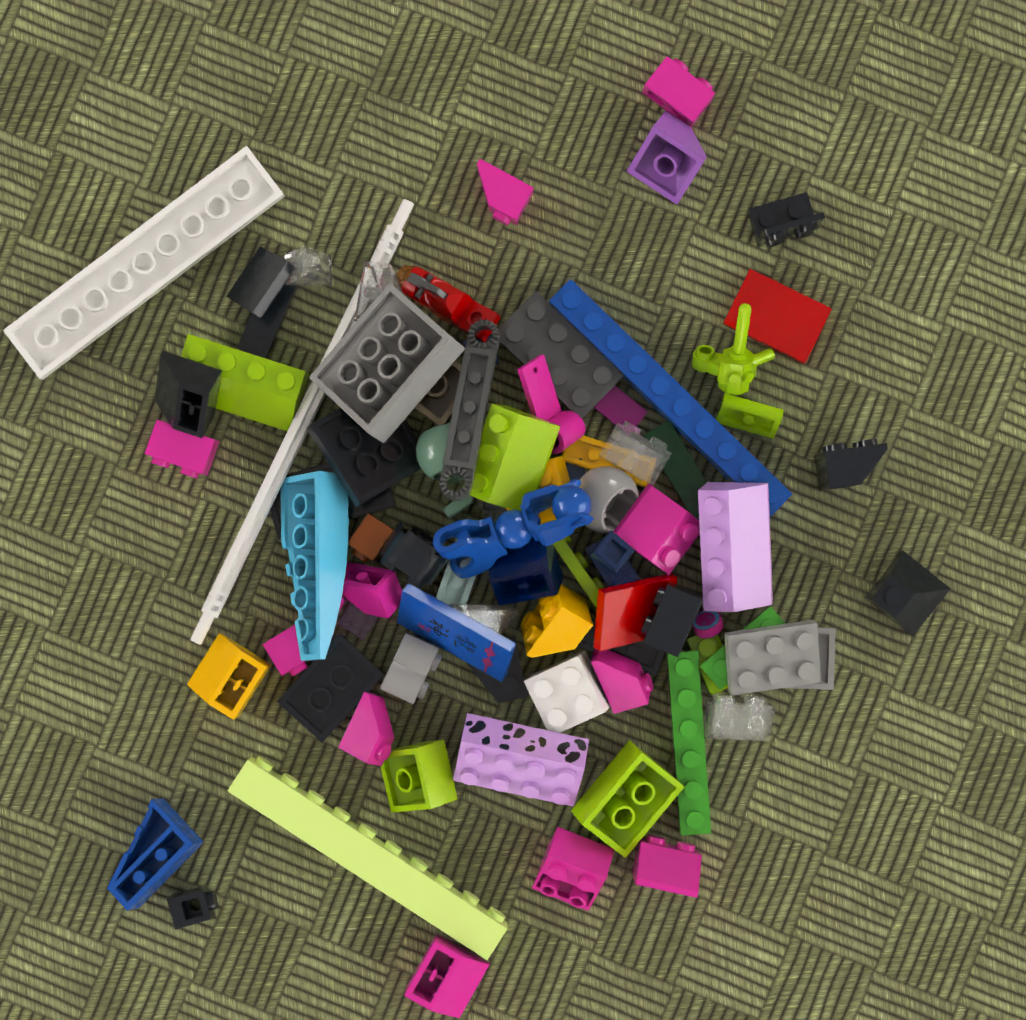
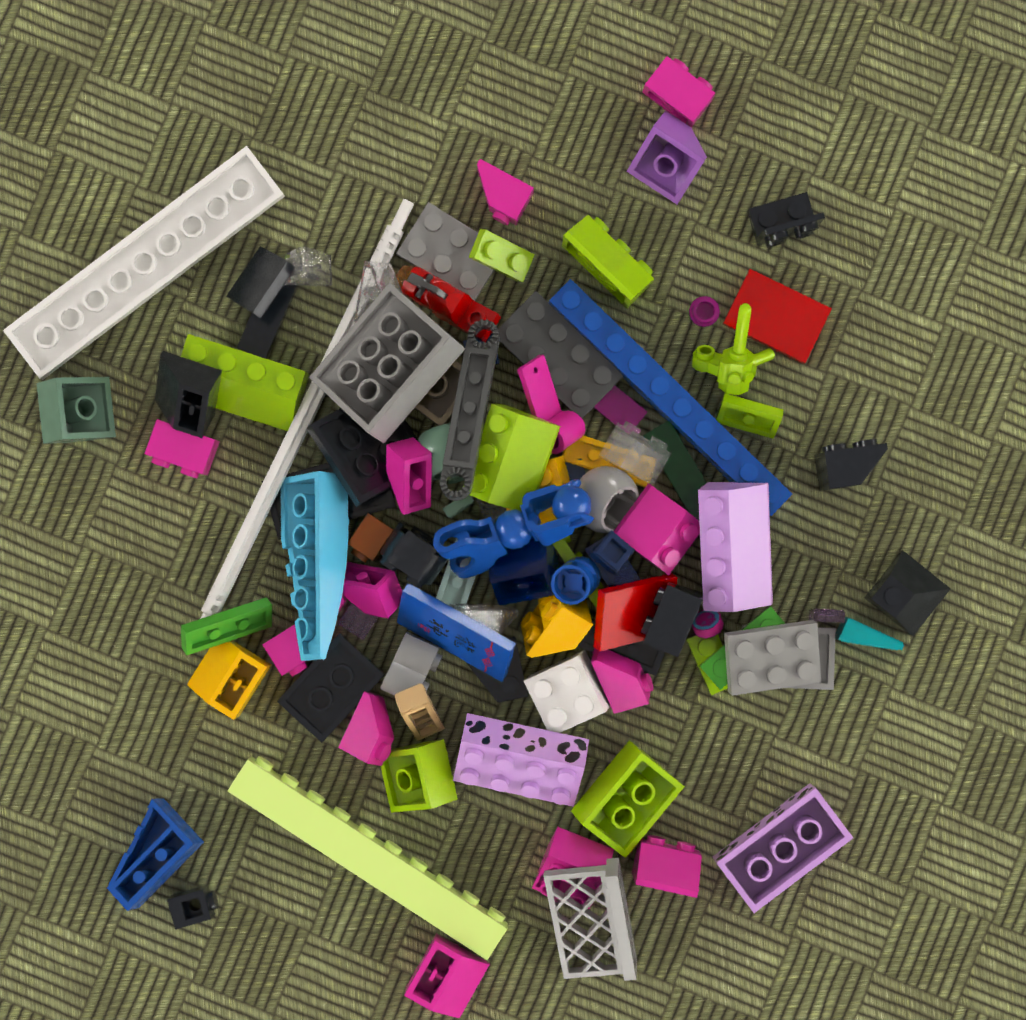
bright green plate [667,649,711,836] -> none
clear slope [704,694,775,741] -> none
none -> sand green slope [36,377,116,444]
none -> bright green plate [181,597,272,656]
none -> dark pink slope [386,437,432,515]
none -> tan slope [395,684,445,740]
none -> light grey plate [396,202,494,301]
none -> lime plate [469,229,535,283]
none -> light grey fence [543,858,637,981]
none -> blue wheel [551,556,601,605]
none -> lime slope [562,215,654,309]
none -> magenta plate [689,296,720,327]
none -> lavender brick [713,783,853,913]
none -> tile [809,608,845,623]
none -> teal slope [835,617,904,650]

